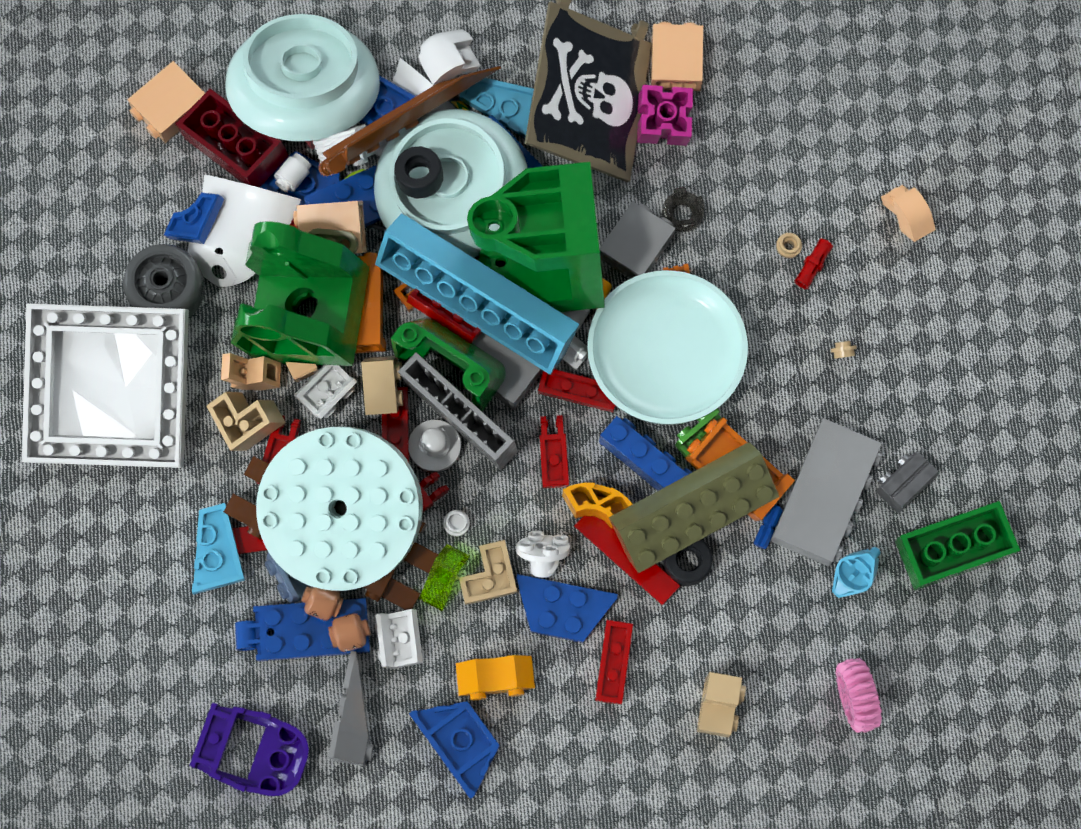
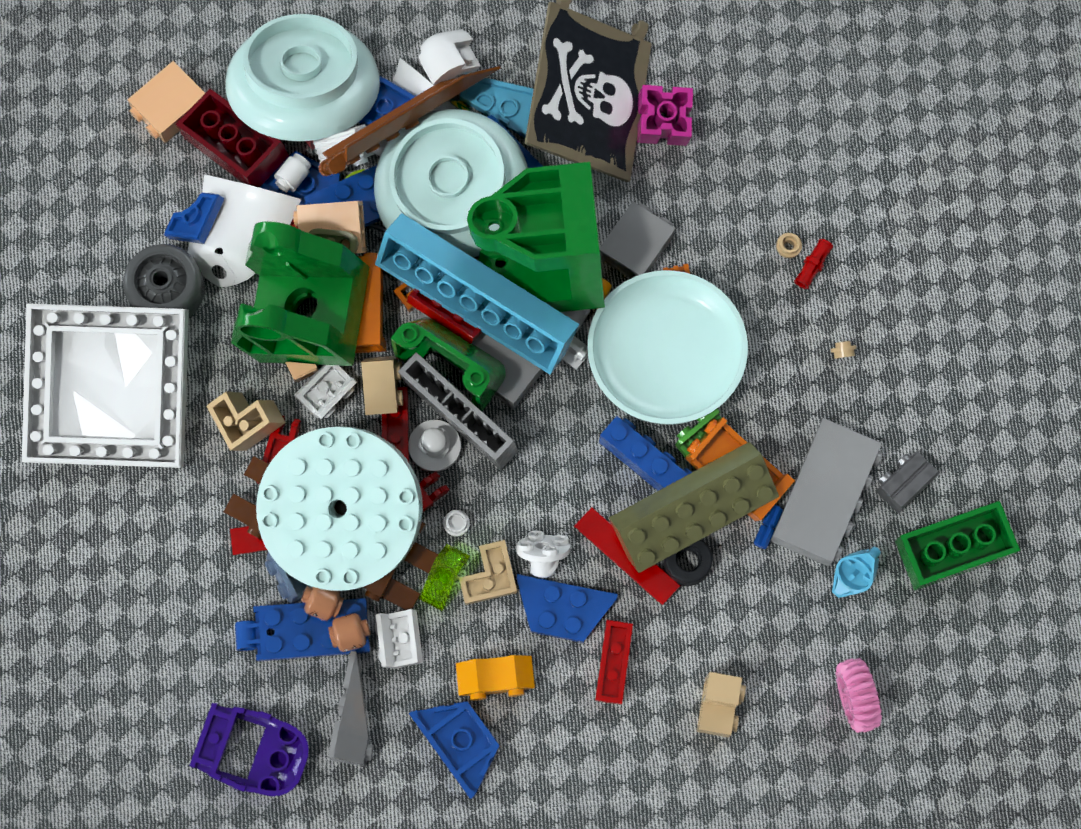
medium azure wing [192,503,245,595] -> none
light nougat brick [221,353,281,390] -> none
black tyre [395,146,443,199] -> none
red plate [538,369,615,413] -> none
red hinge [539,415,569,489] -> none
light orange brick [562,482,633,529] -> none
light nougat brick [651,22,703,91] -> none
clear smoke piece [662,187,704,232] -> none
light nougat brick [881,185,936,242] -> none

